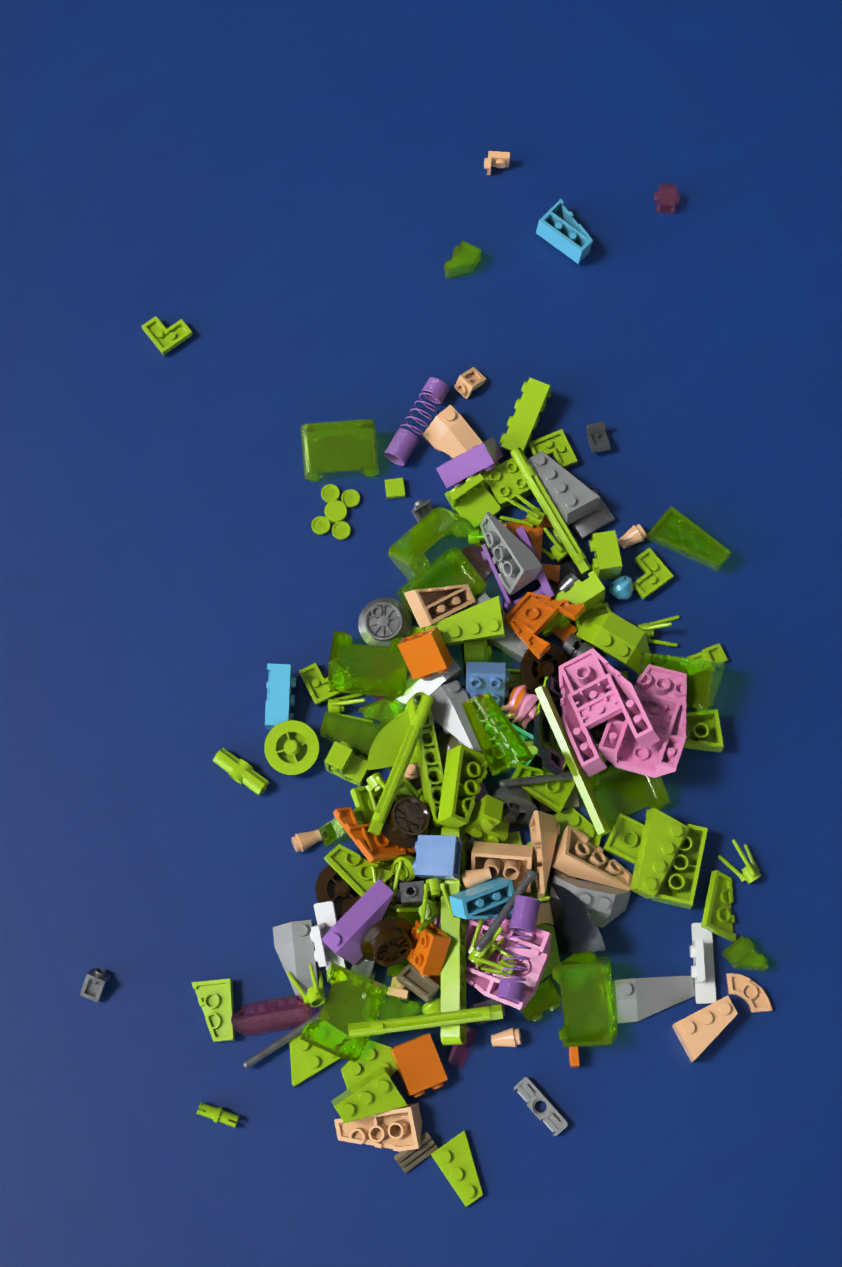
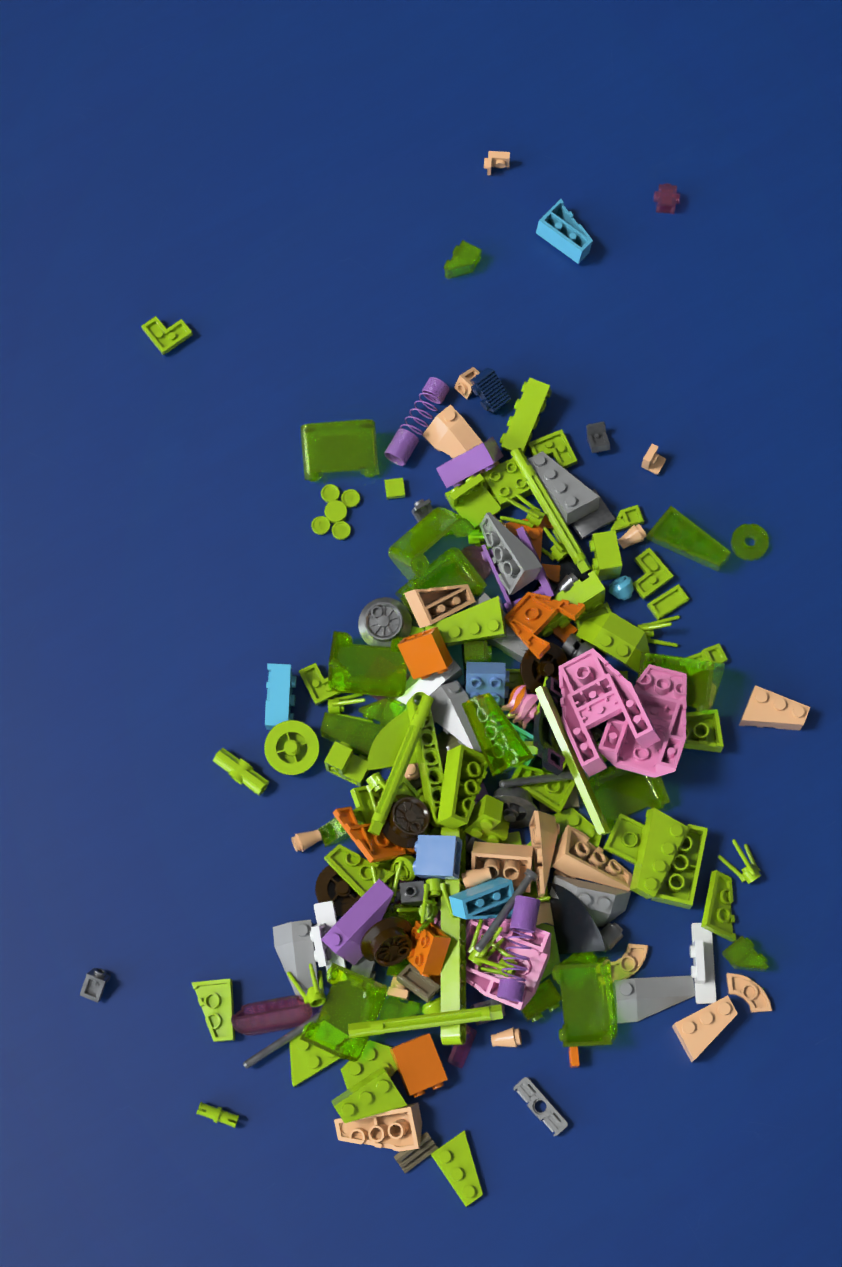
none -> dark blue brick [470,368,511,412]
none -> flat silver brick [600,922,623,953]
none -> tile [606,944,648,983]
none -> lime tile [610,505,644,532]
none -> light nougat bracket [641,444,666,475]
none -> lime tile [647,584,690,620]
none -> clear neon green tile [731,524,769,561]
none -> light nougat wedge [739,685,810,731]

